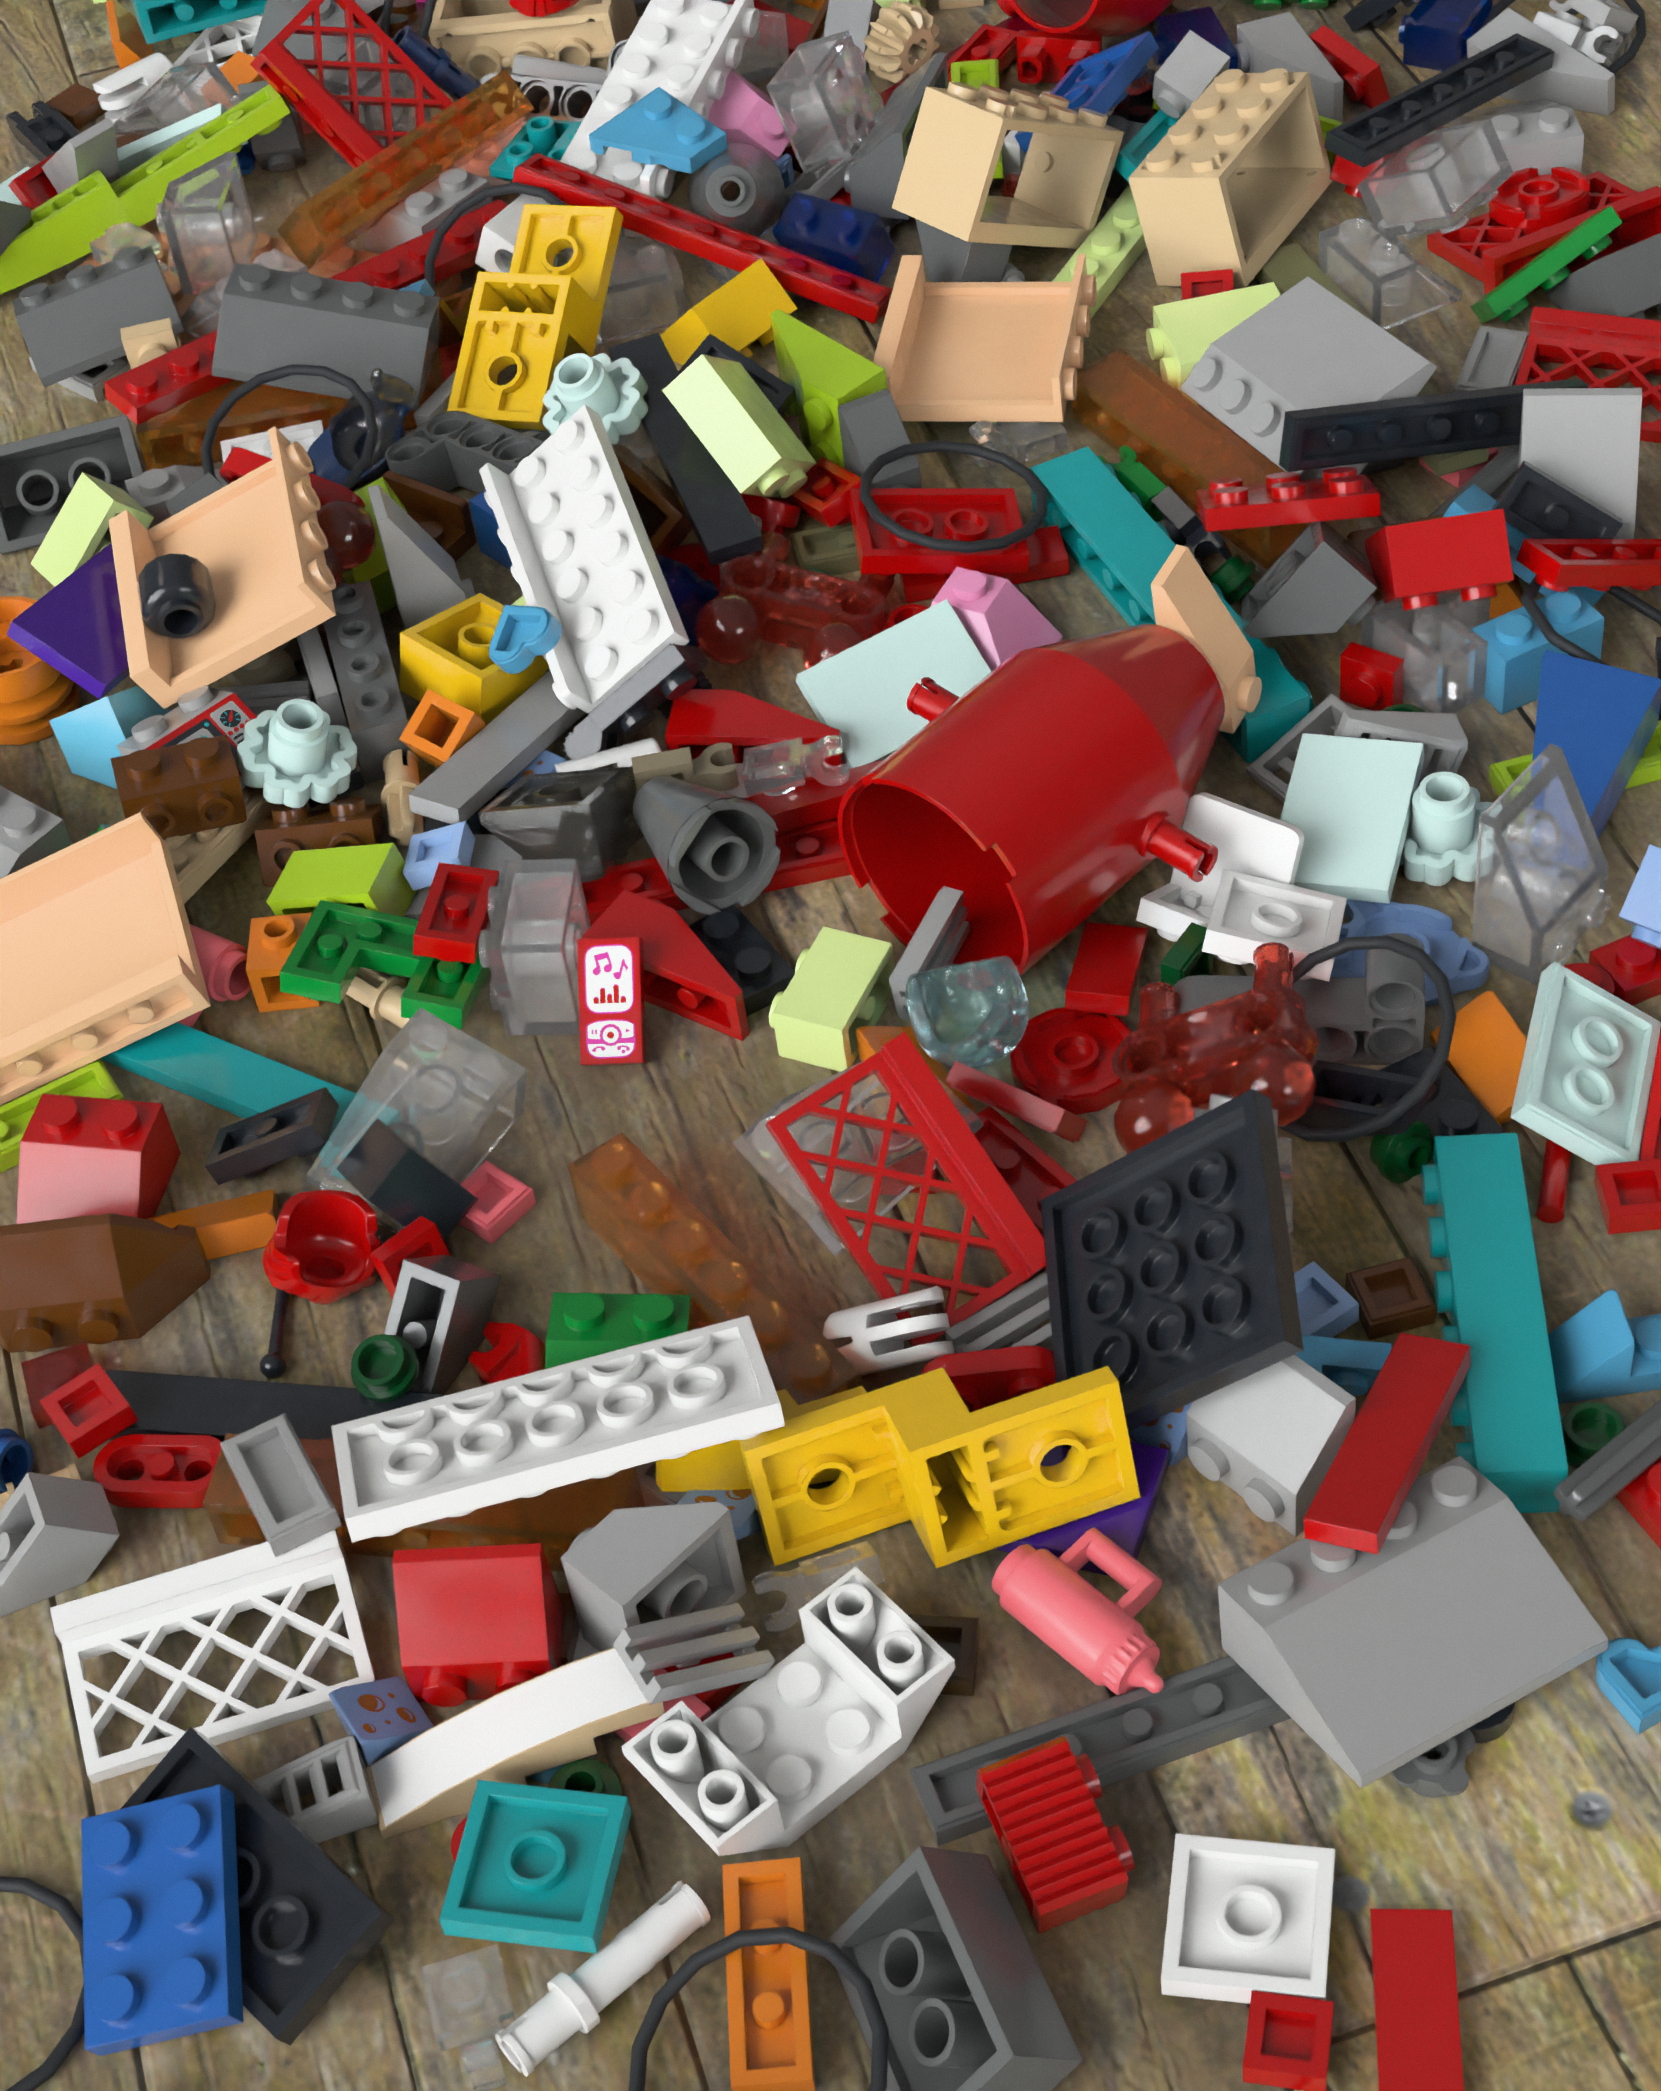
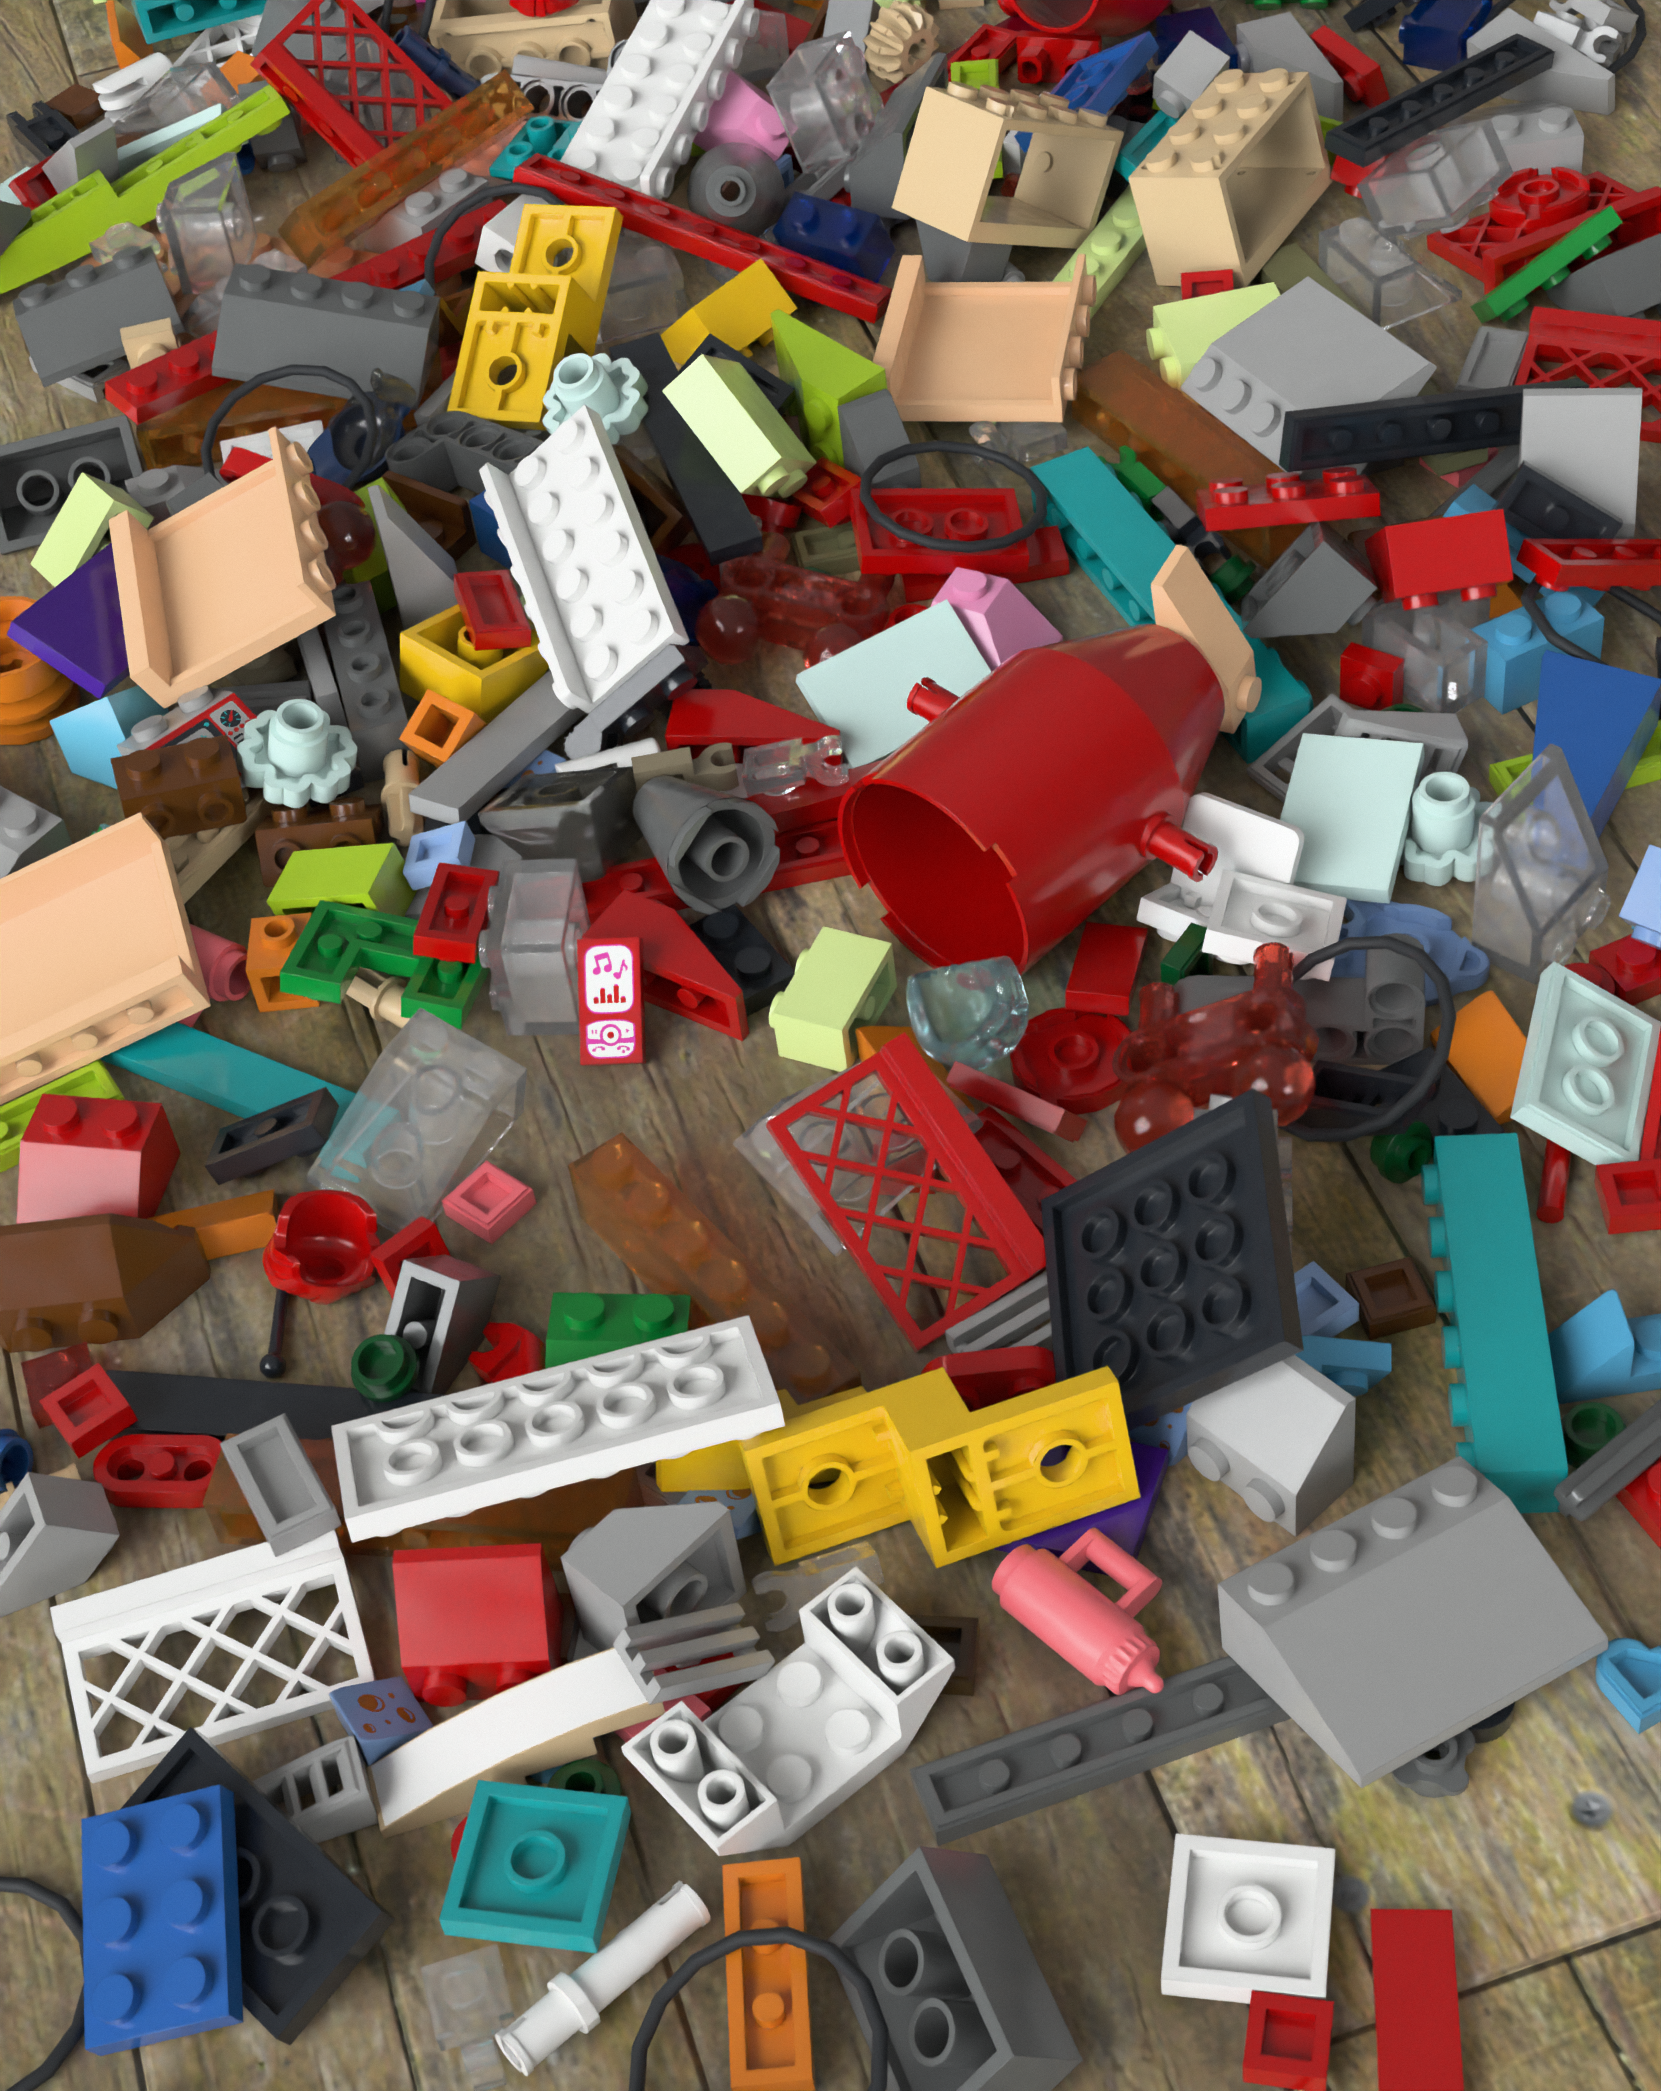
black head [137,554,216,639] -> none
black slope [337,1118,478,1241] -> none
dark azure tile [489,605,562,674] -> none
dark azure wing [589,87,728,174] -> none
white arm [822,1286,955,1379] -> none
light grey tile [889,886,971,1024] -> none
red brick [976,1736,1135,1933] -> none
red tile [1303,1332,1471,1554] -> none
none -> red tile [454,569,531,651]

